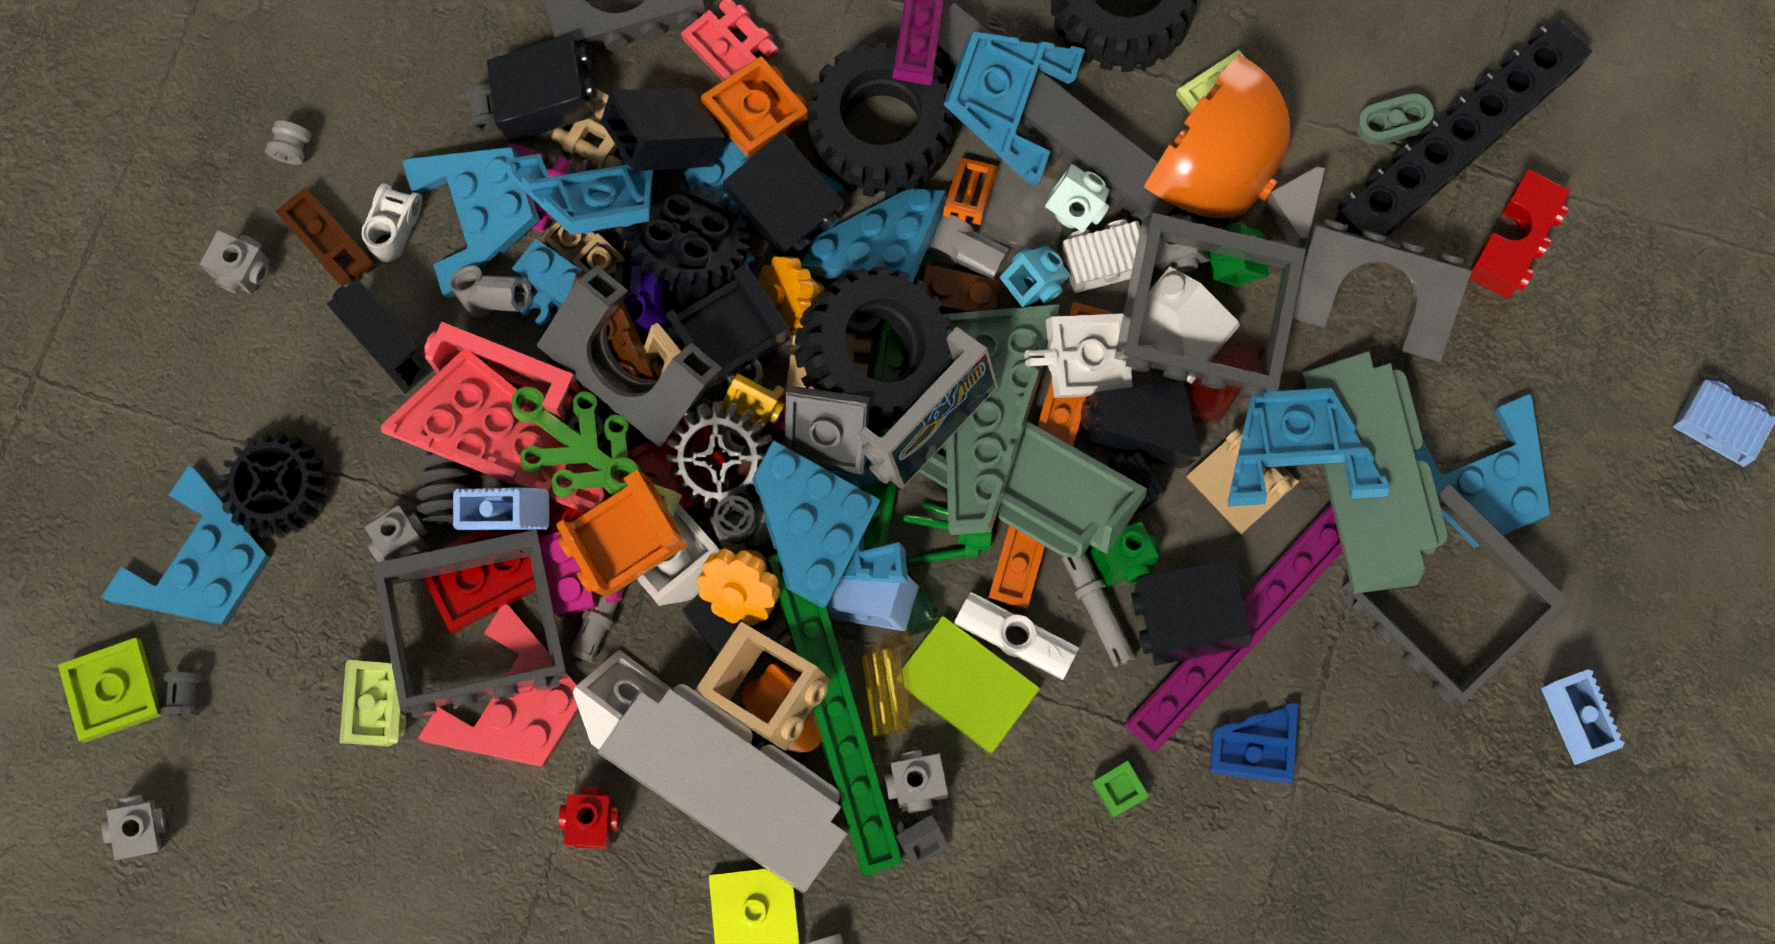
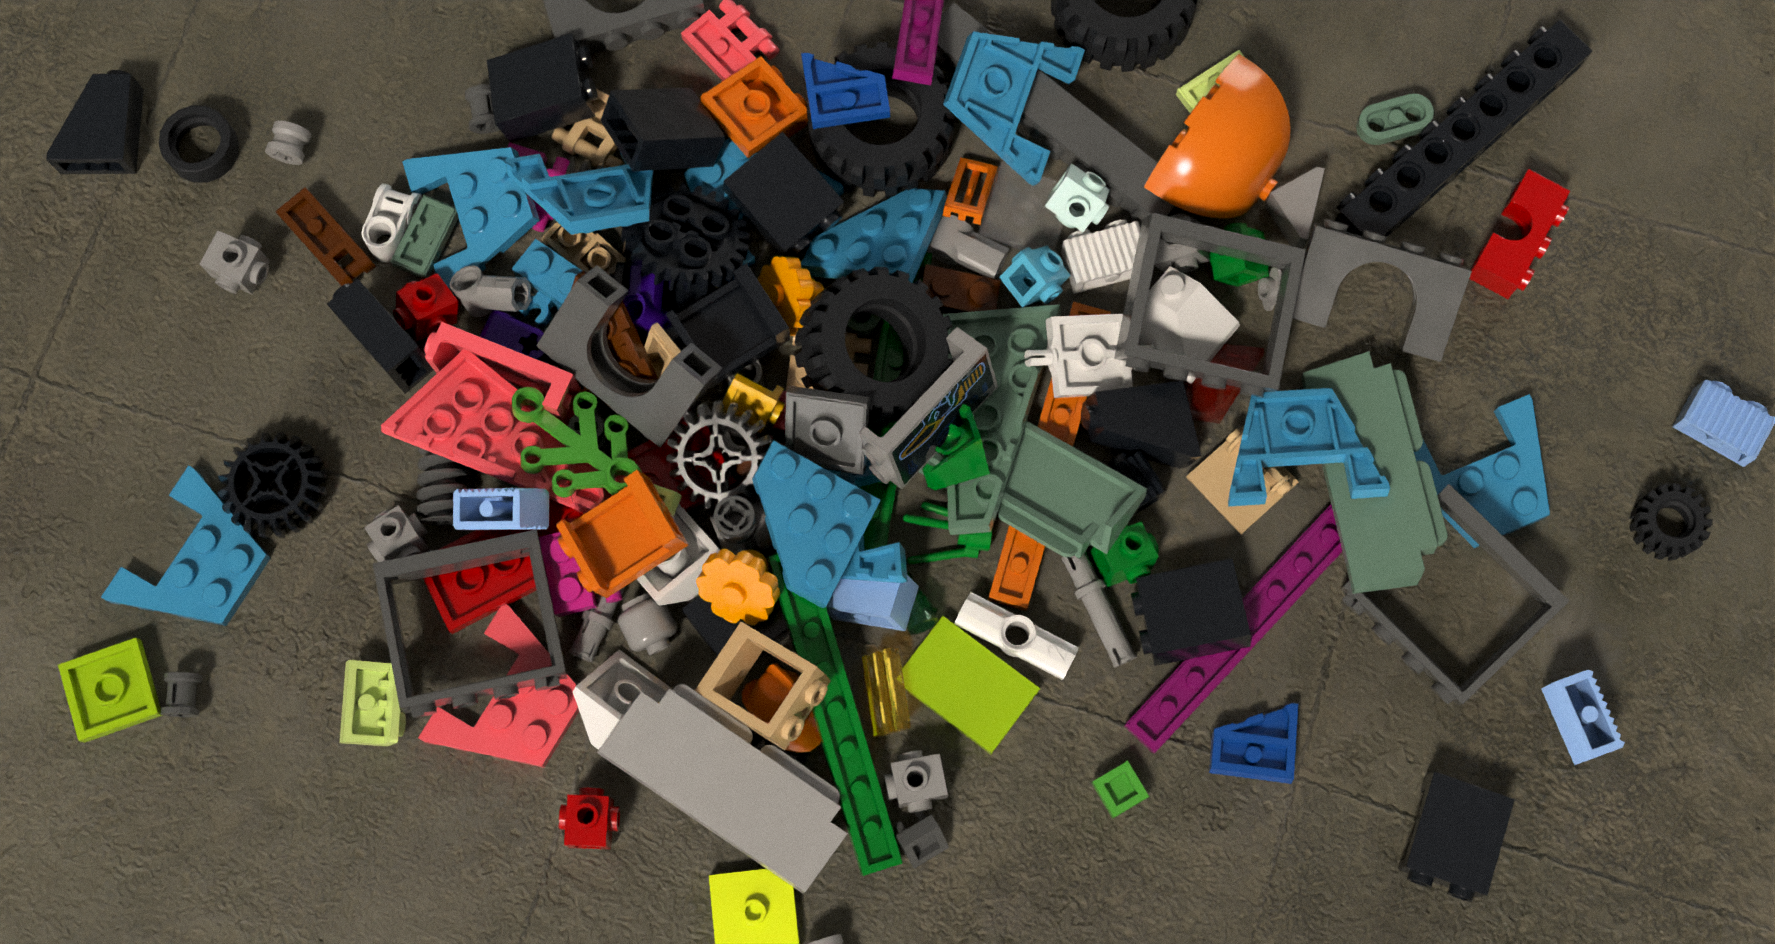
light grey brick [101,794,166,860] -> none
none -> black slope [46,70,144,174]
none -> black tyre [159,105,239,183]
none -> sand green plate [390,195,459,279]
none -> red brick [393,273,458,342]
none -> dark purple piece [479,310,549,364]
none -> light grey head [618,593,677,656]
none -> blue wing [801,53,890,129]
none -> green slope [923,404,990,490]
none -> light grey plate [1257,267,1282,311]
none -> black panel [1398,771,1515,902]
none -> black tyre [1629,483,1713,561]

